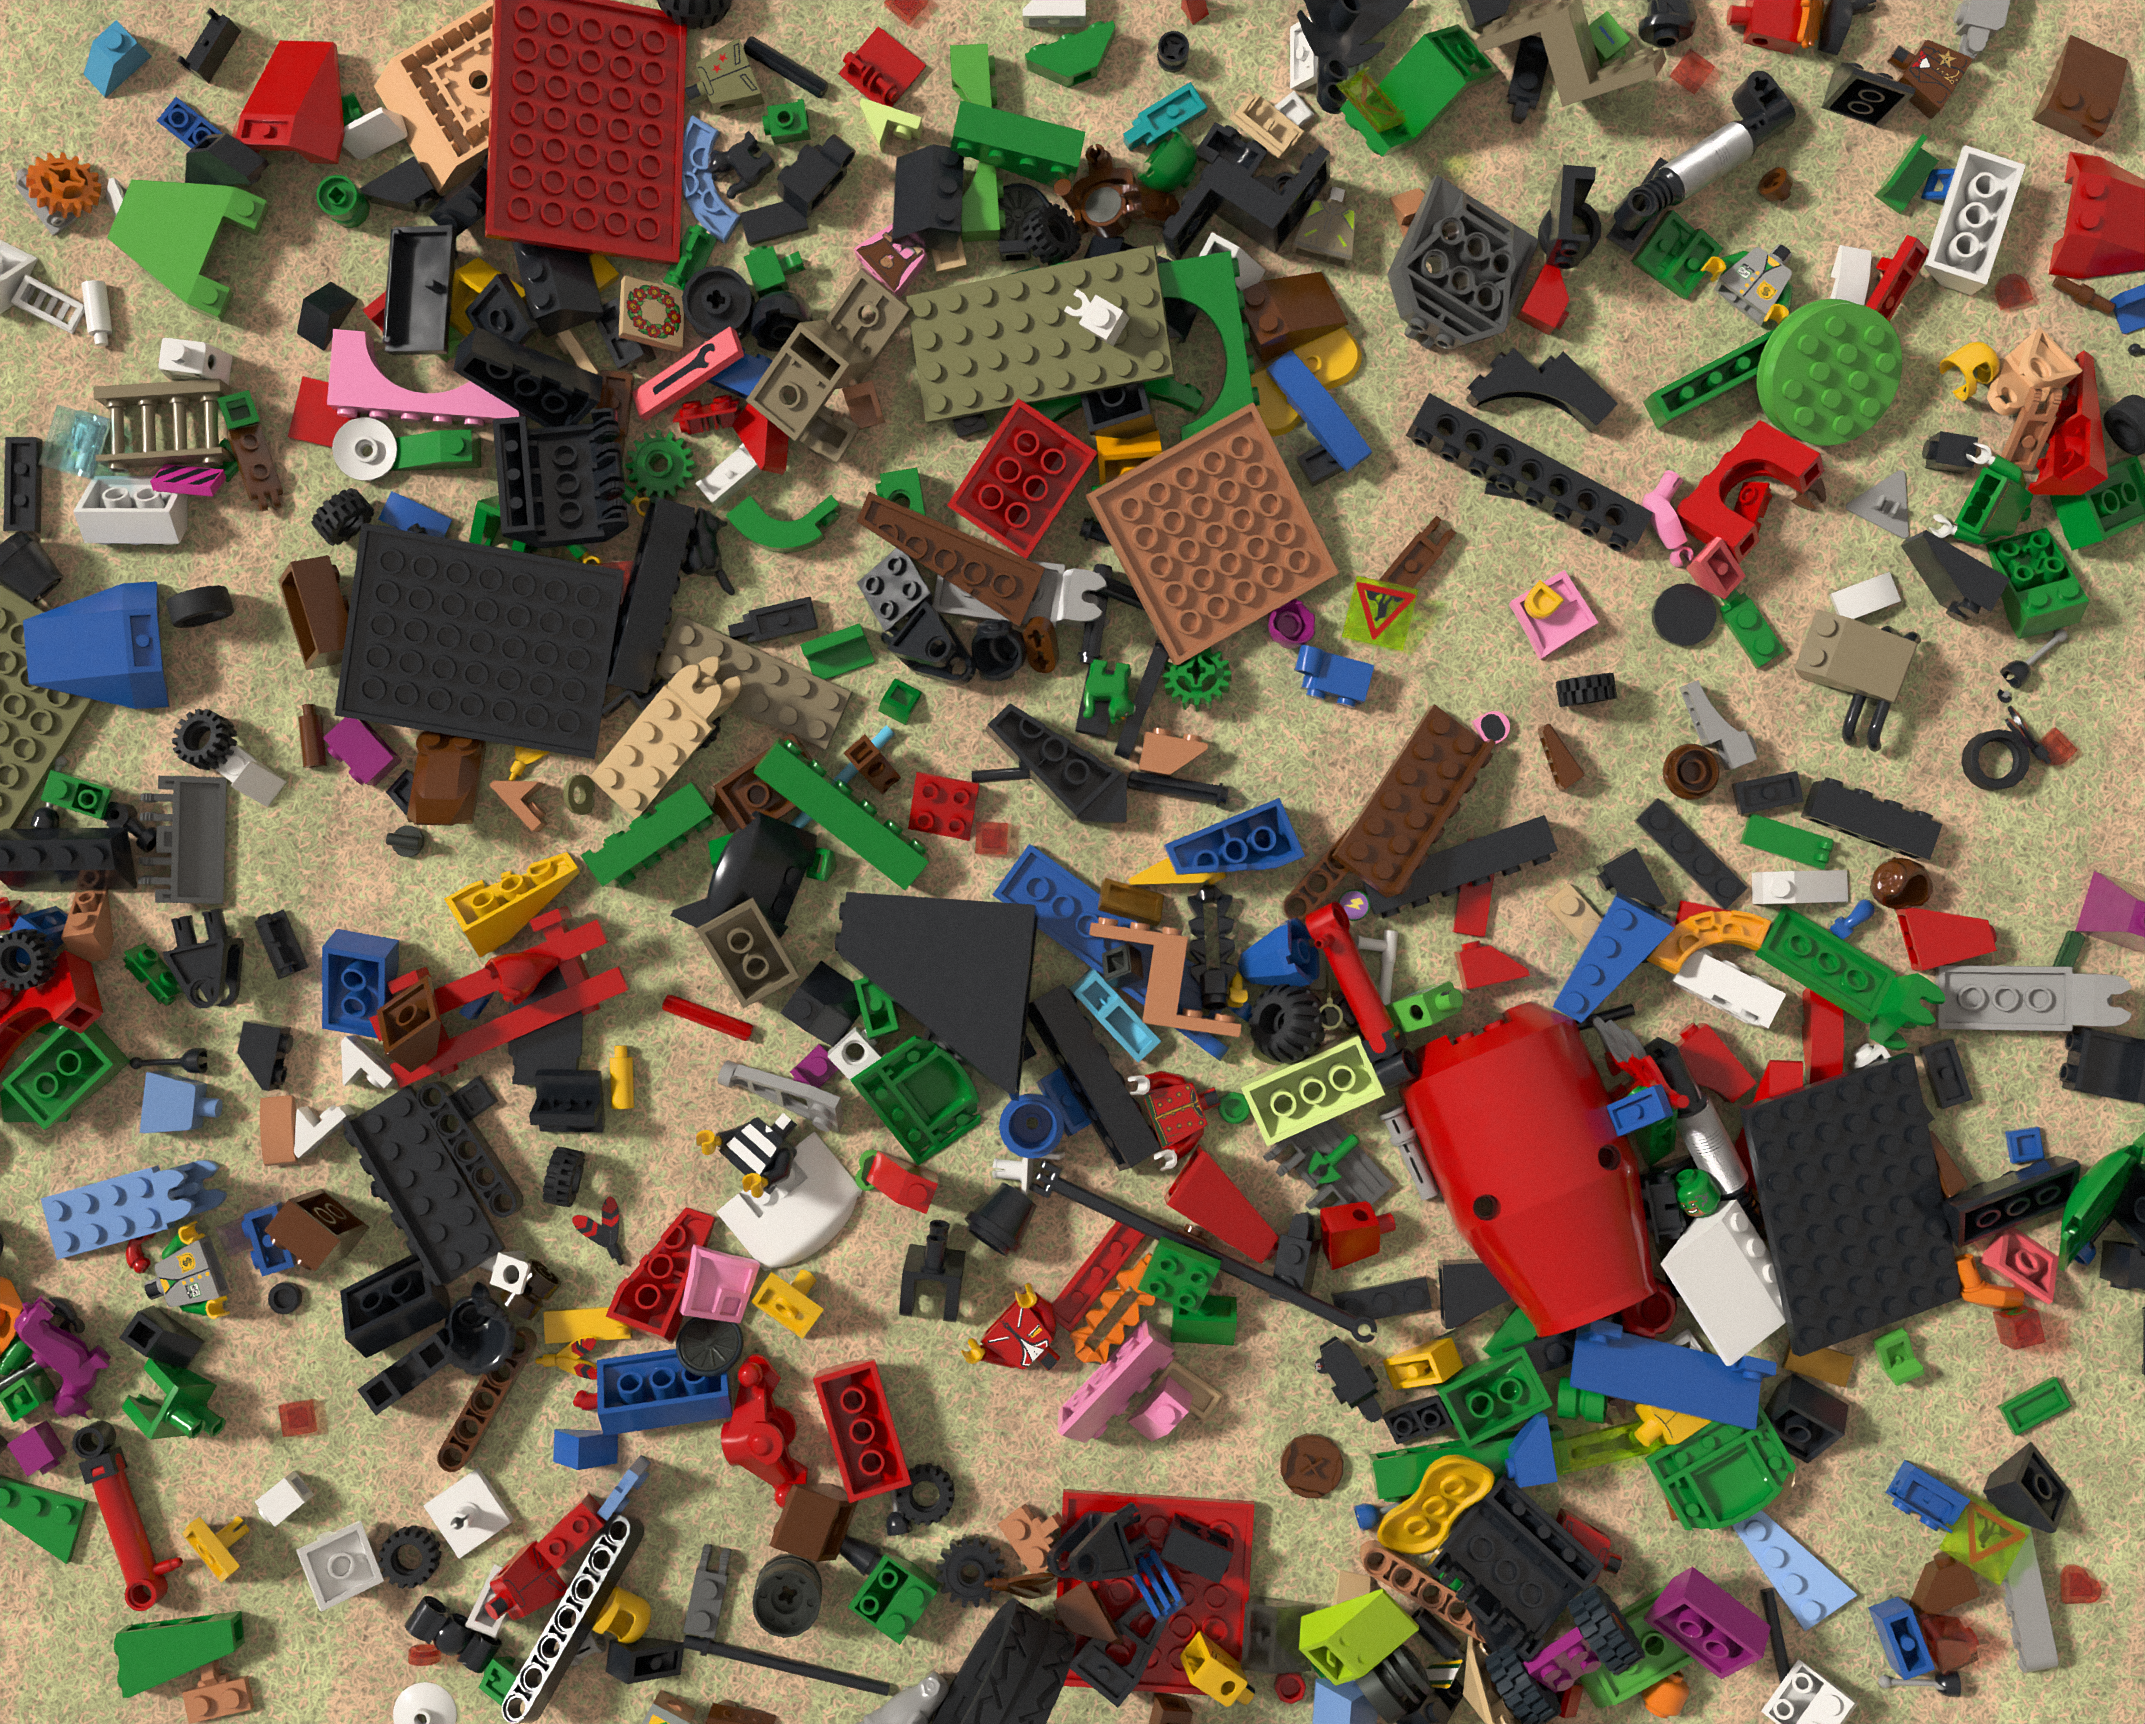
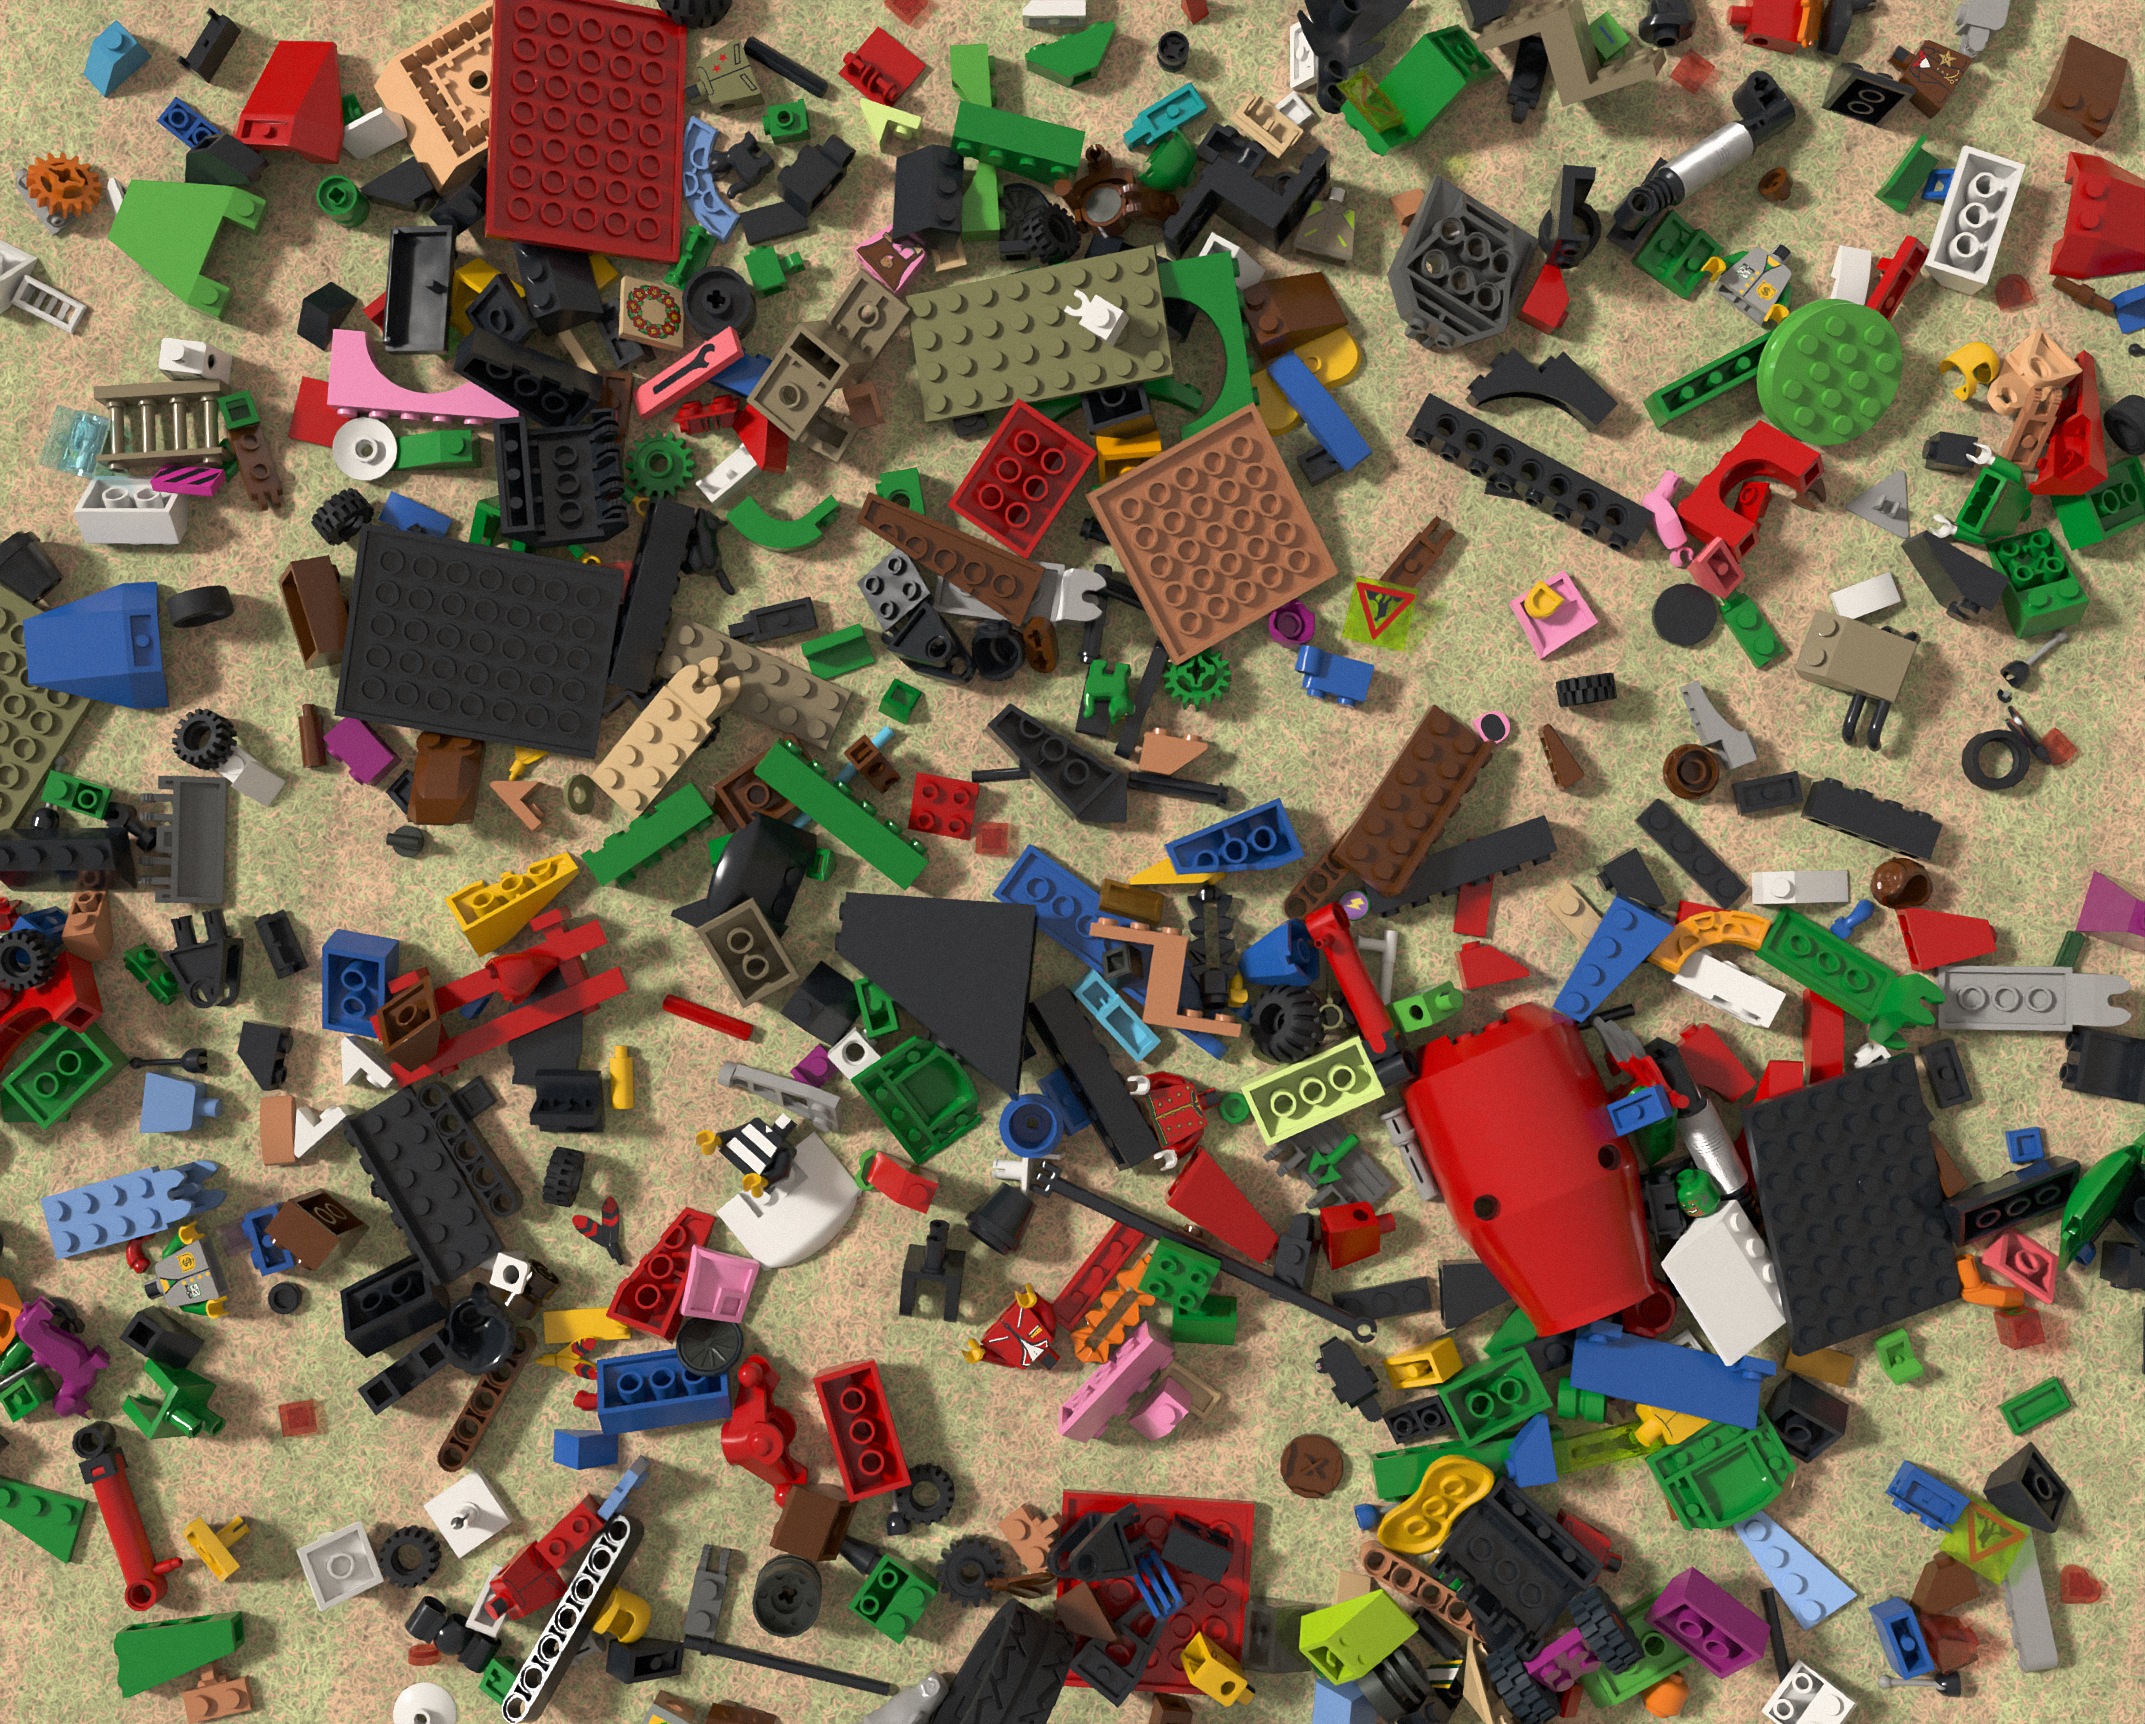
black plate [3,437,42,533] -> none
magenta brick [7,1420,67,1477] -> none
white cylinder [82,280,112,347] -> none
white brick [255,1471,314,1527] -> none
black cylinder [750,291,813,352] -> none
yellow tile [751,1269,824,1339] -> none
red tile [1274,1668,1306,1704] -> none
green hinge [1740,813,1834,870] -> none

